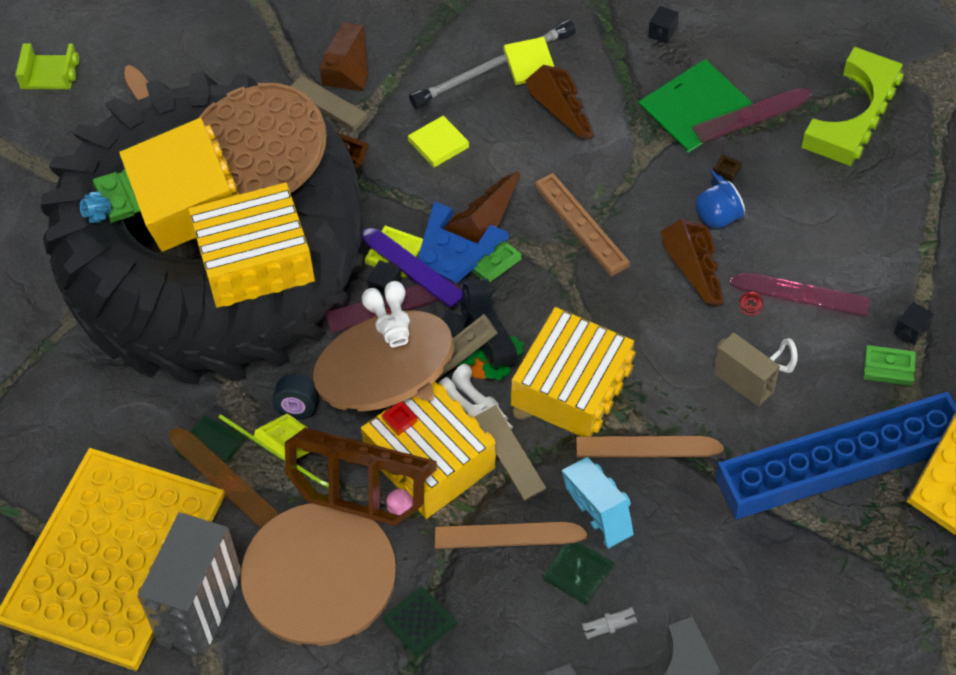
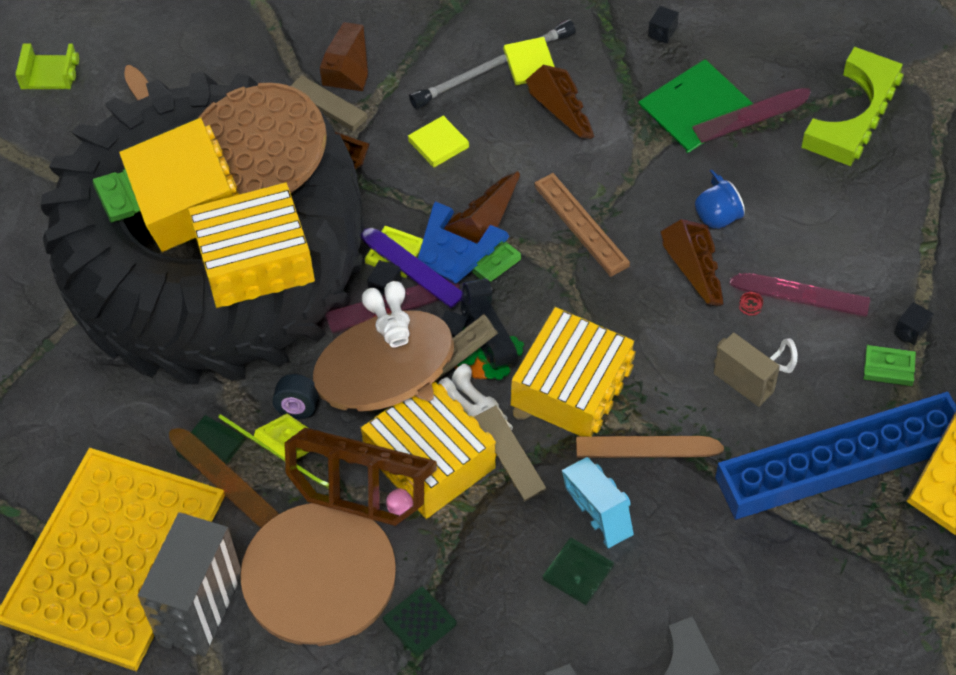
dark azure gear [80,192,111,223] -> none
red tile [382,401,418,436] -> none
medium nougat piece [435,522,587,549] -> none
light grey pin [582,607,637,640] -> none
dark brown tile [712,154,742,183] -> none

